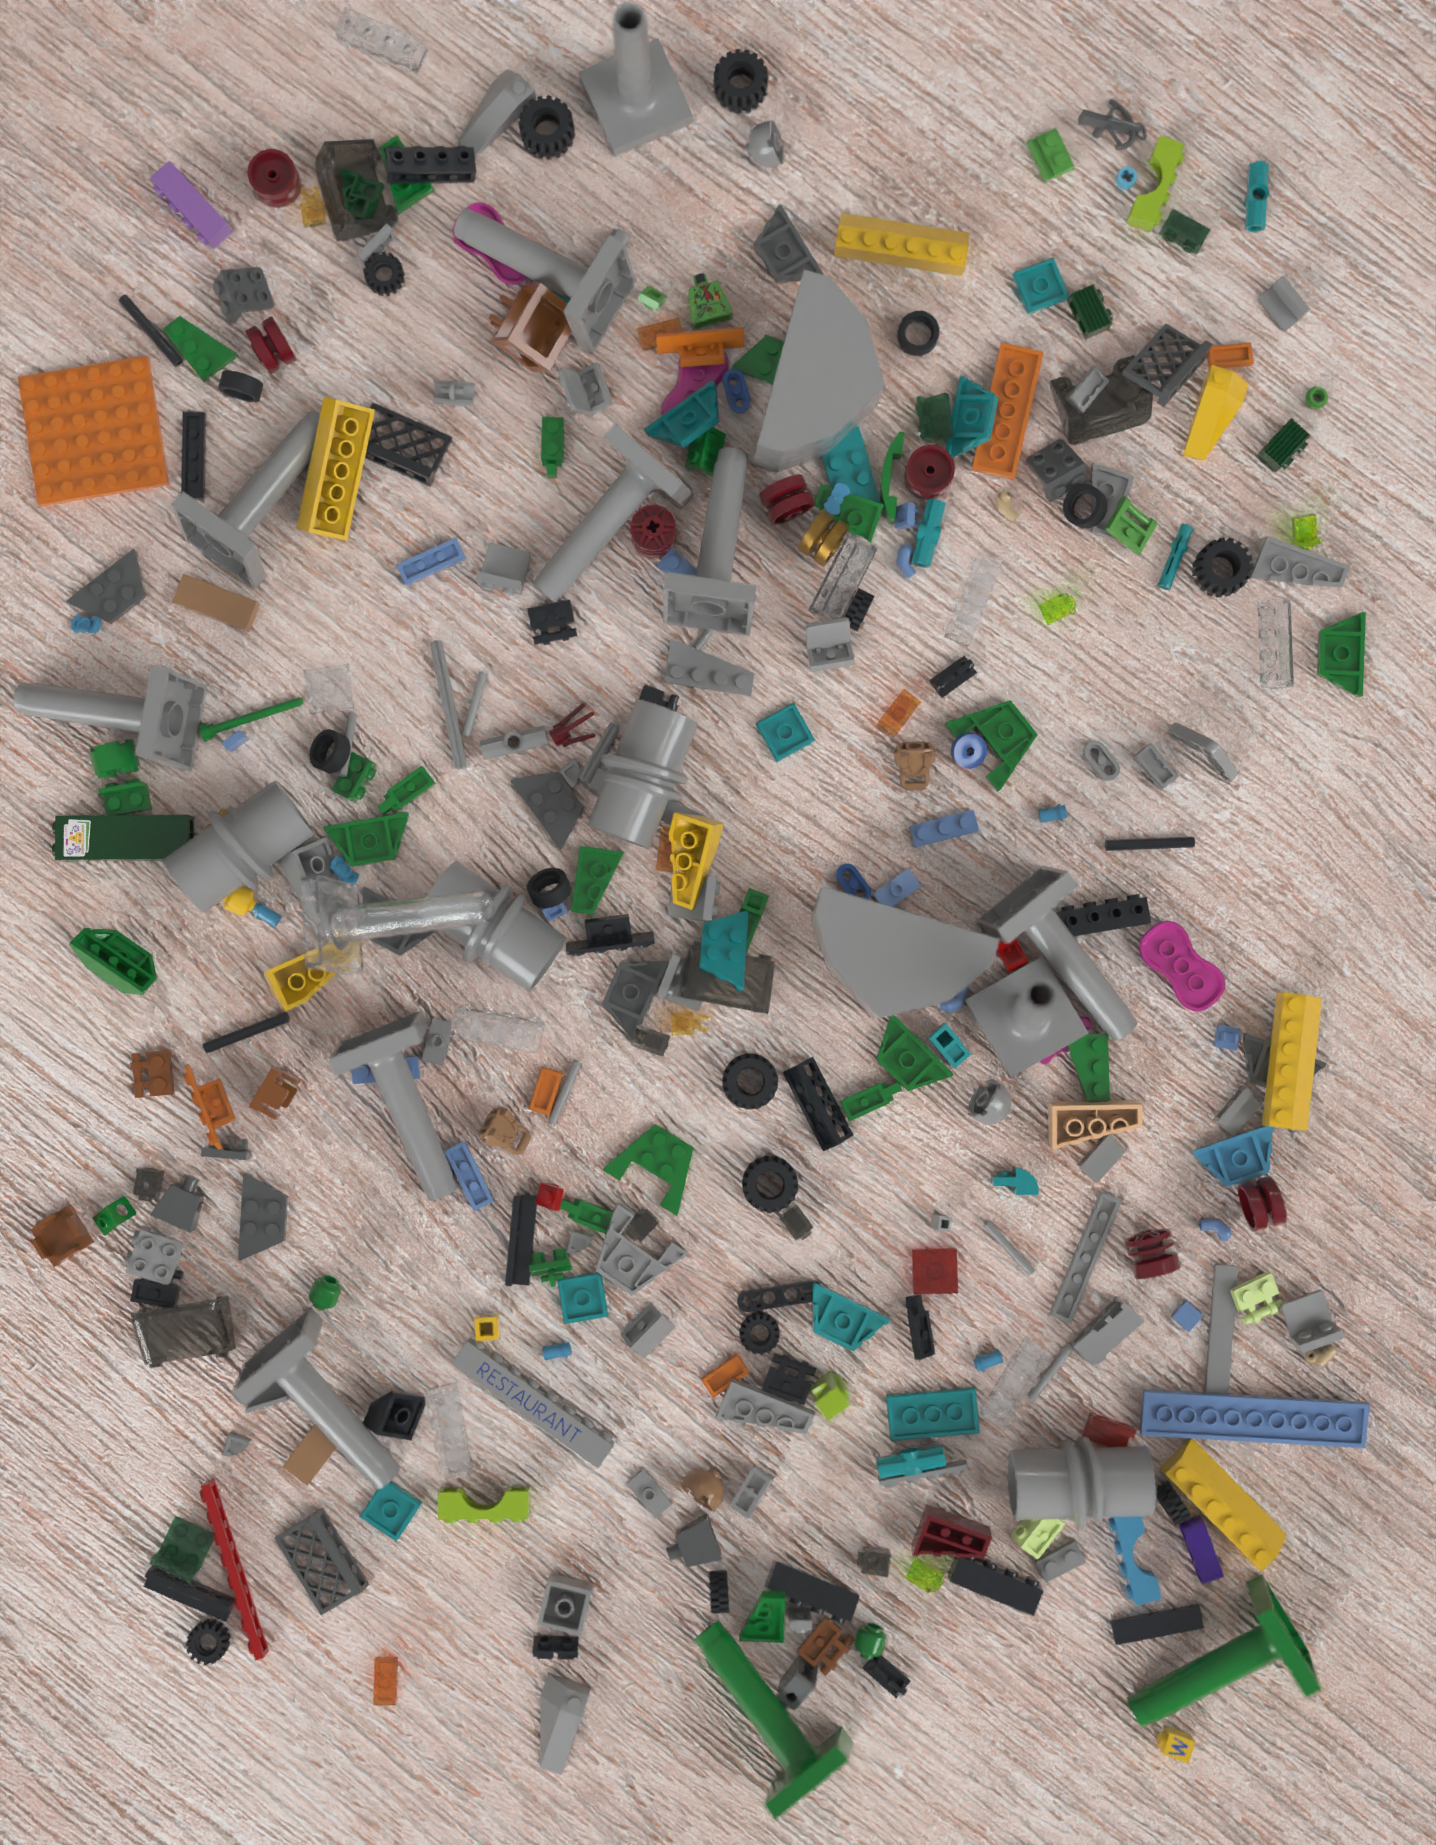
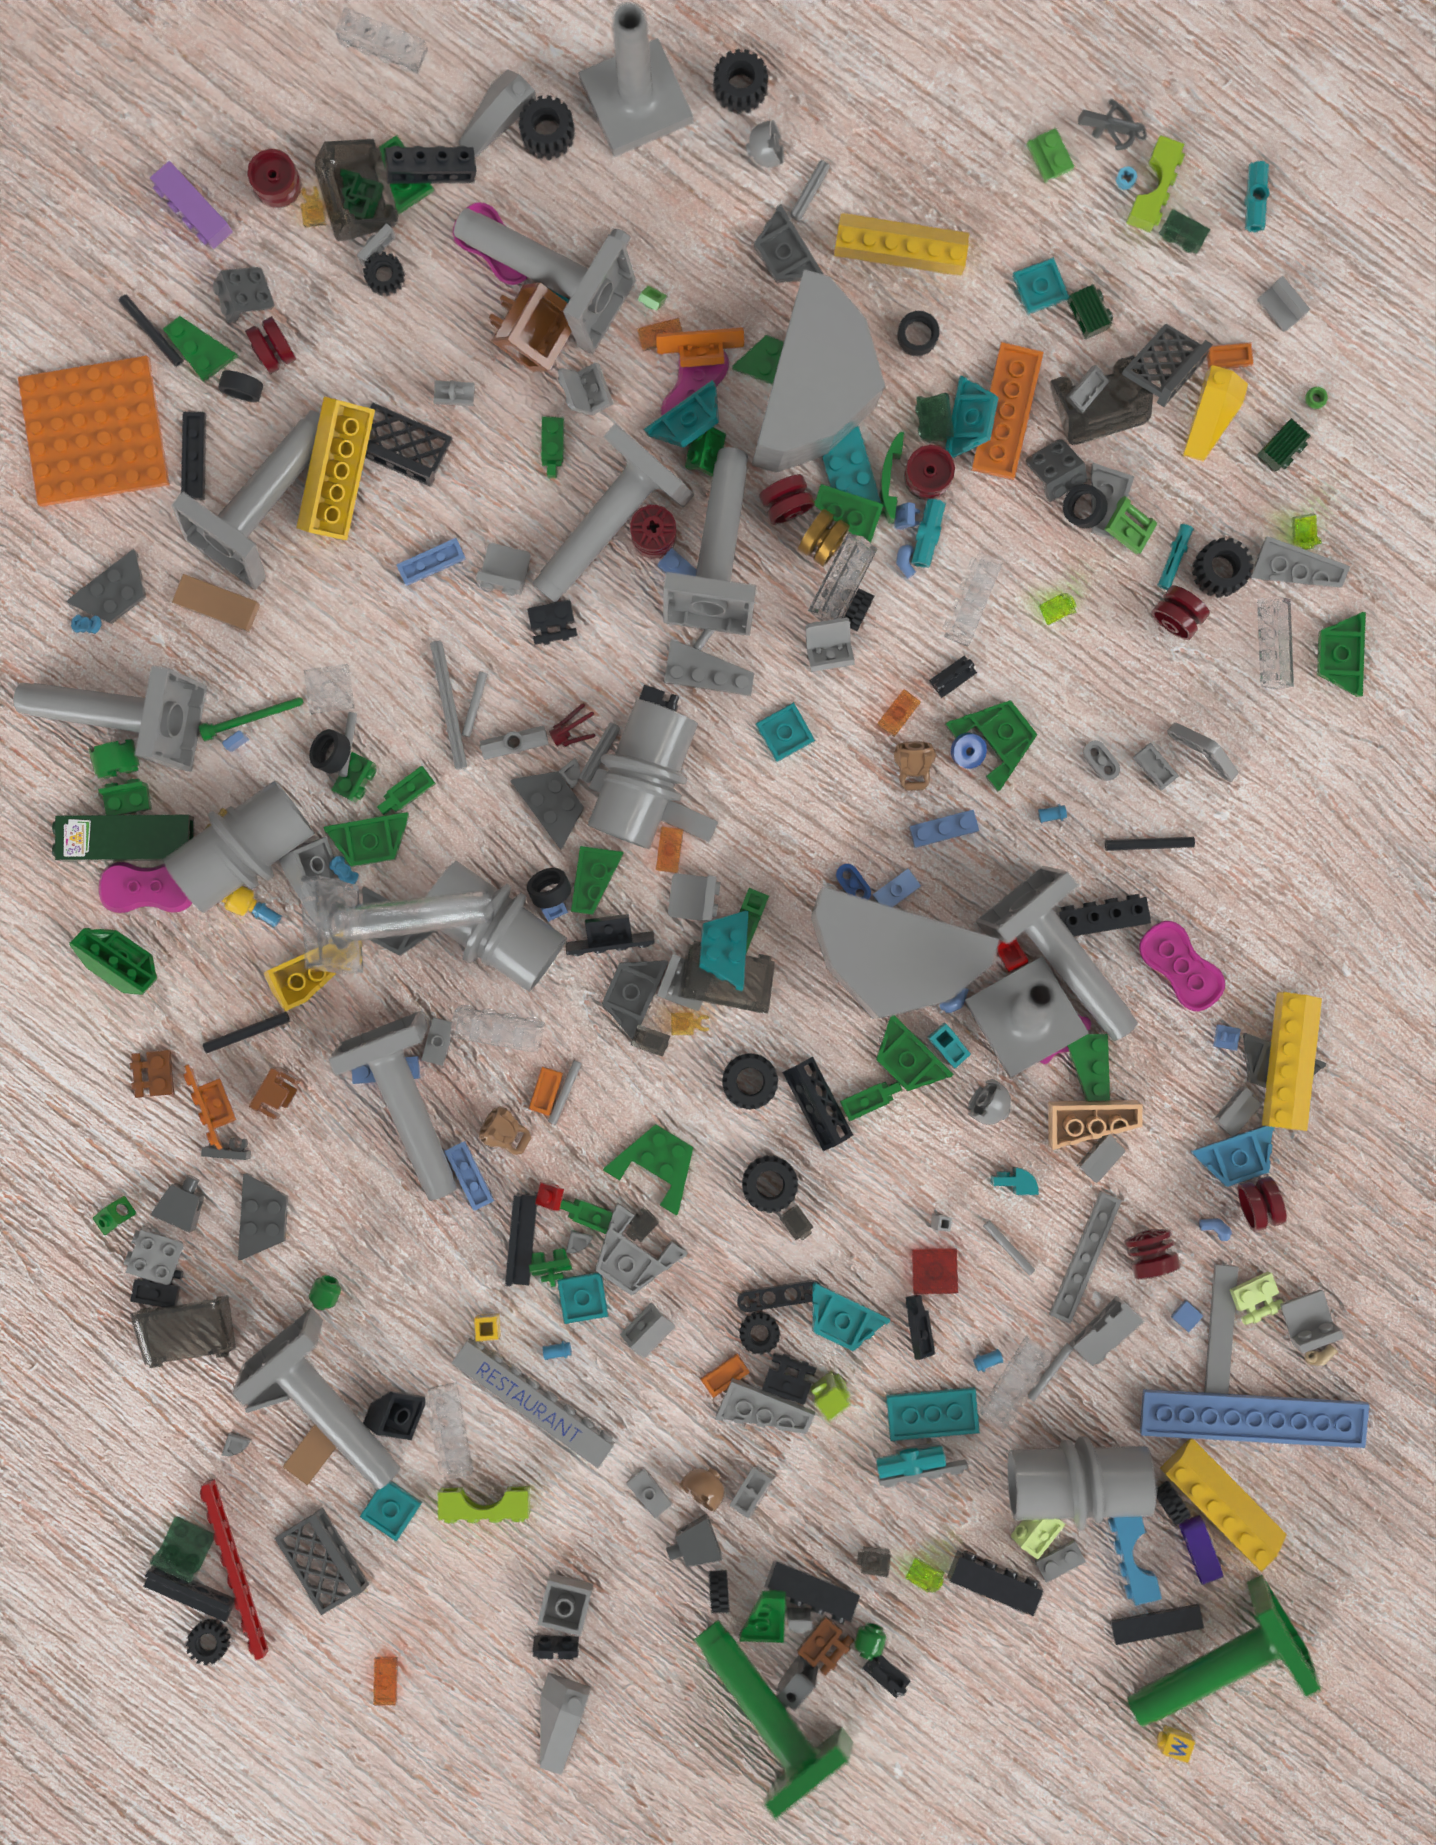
dark orange panel [30,1205,94,1267] -> none
clear smoke brick [133,1167,165,1201] -> none
yellow wedge [669,812,724,910] -> none
bright green torso [688,273,733,331] -> none
blue plate [723,369,751,414] -> none
dark azure piece [823,482,851,515] -> none
dark red wedge [911,1504,992,1558] -> none
tan arm [997,489,1020,523] -> none
clear red panel [1082,1412,1137,1447] -> none
none -> dark pink plate [99,862,192,913]
none -> light grey axle [791,160,830,221]
none -> dark red wheel [1151,585,1210,640]

